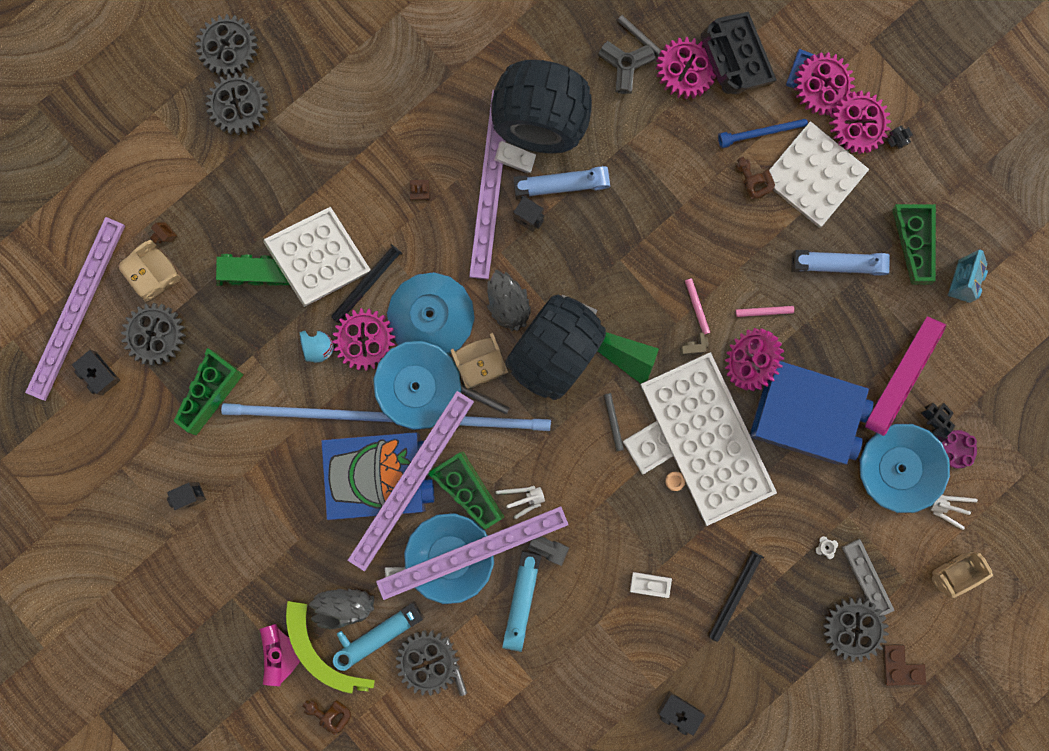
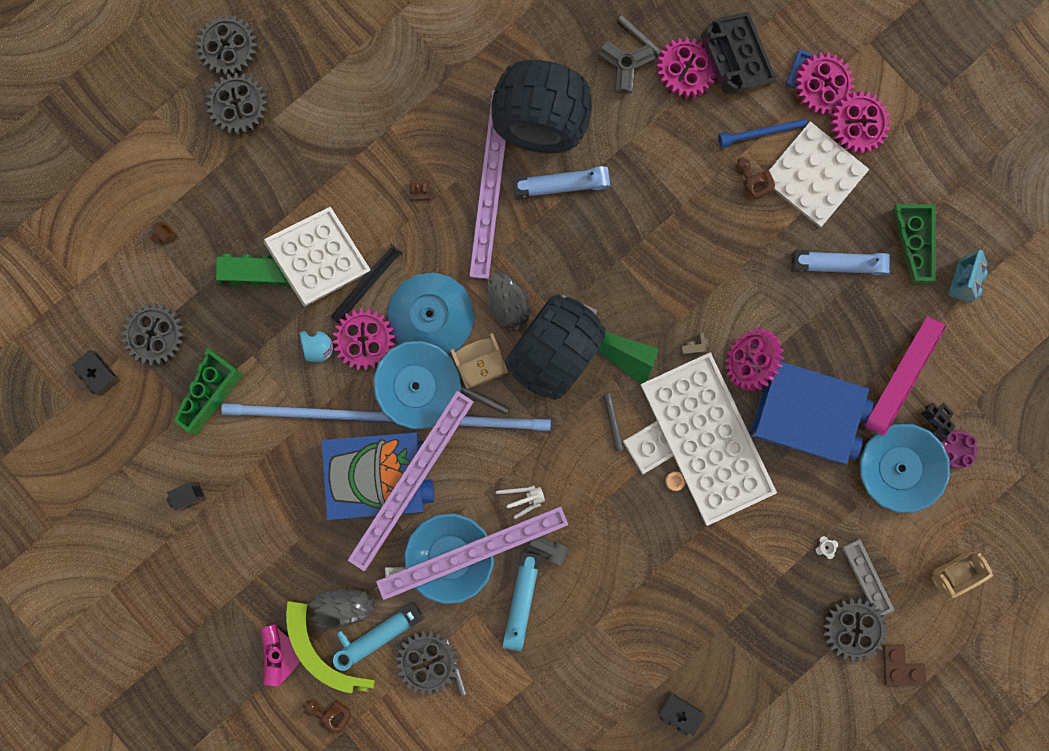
lavender plate [25,217,125,401] -> none
tan piece [118,240,181,302] -> none
green wedge [428,451,504,530] -> none
white plate [494,141,536,174] -> none
black brick [513,196,545,232] -> none
white plate [630,572,672,598] -> none
bright pink bar [685,278,710,335] -> none
black axle [708,550,764,642] -> none
bright pink bar [735,306,794,317] -> none
black gear [887,125,913,149] -> none
white plant [930,495,978,530] -> none

